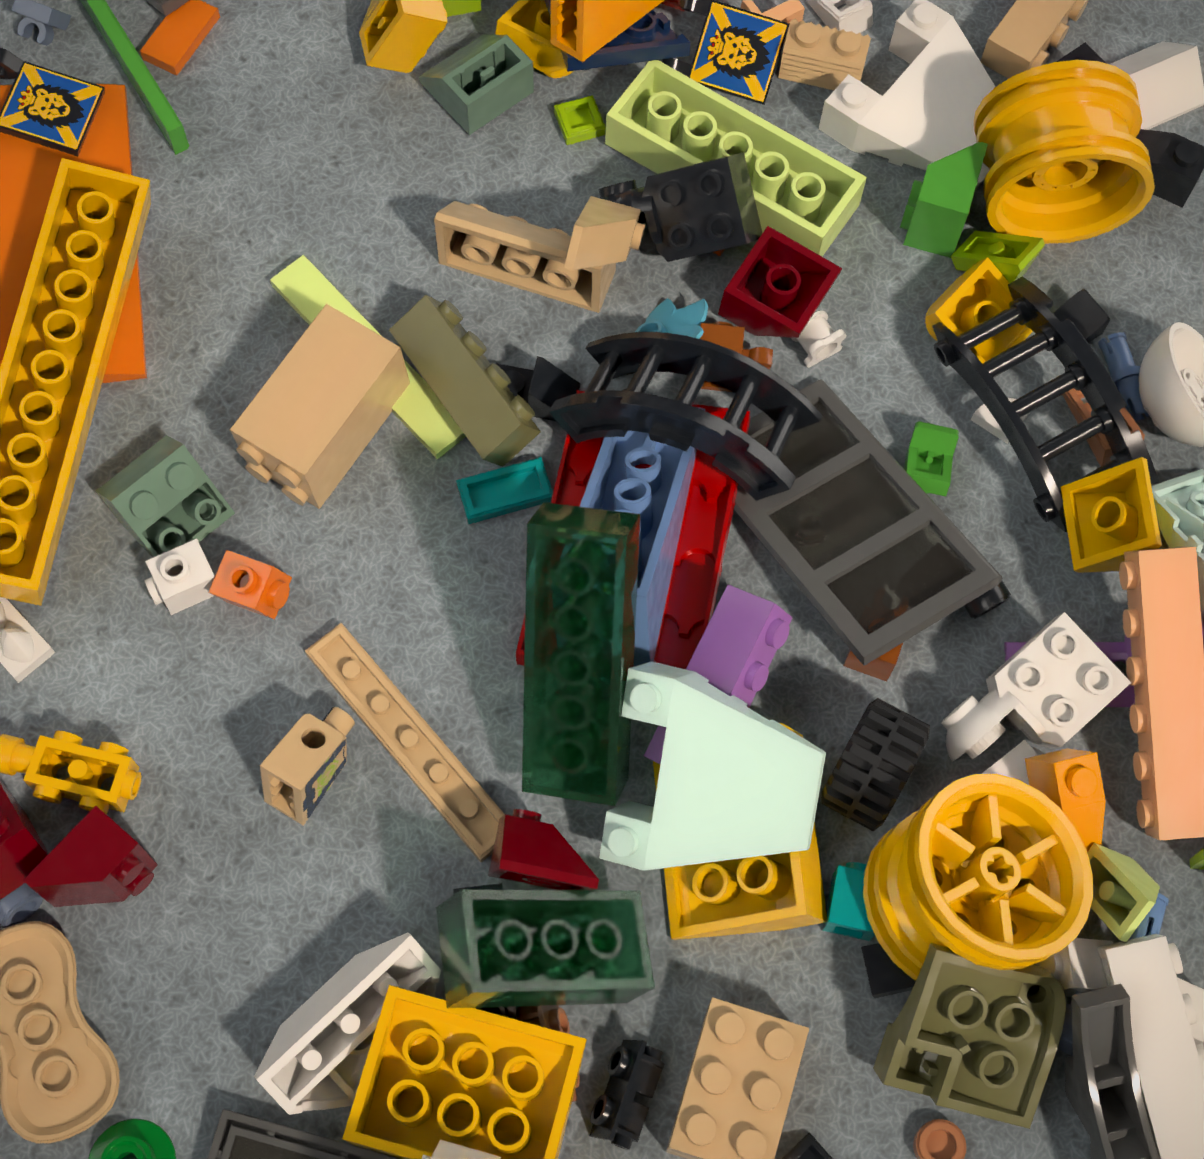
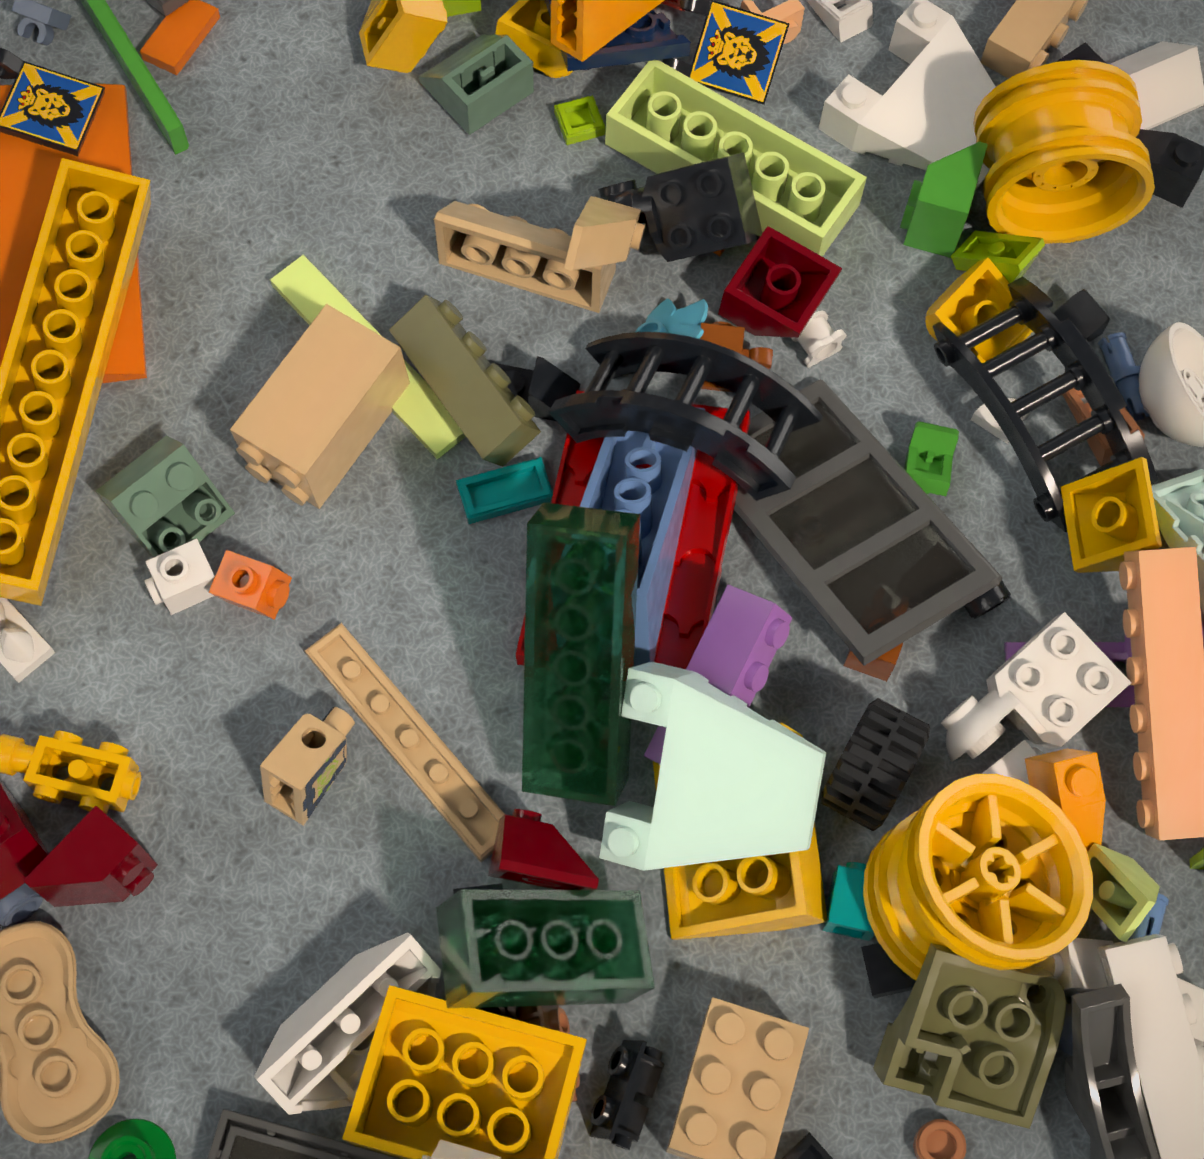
tan brick [778,18,871,90] -> none

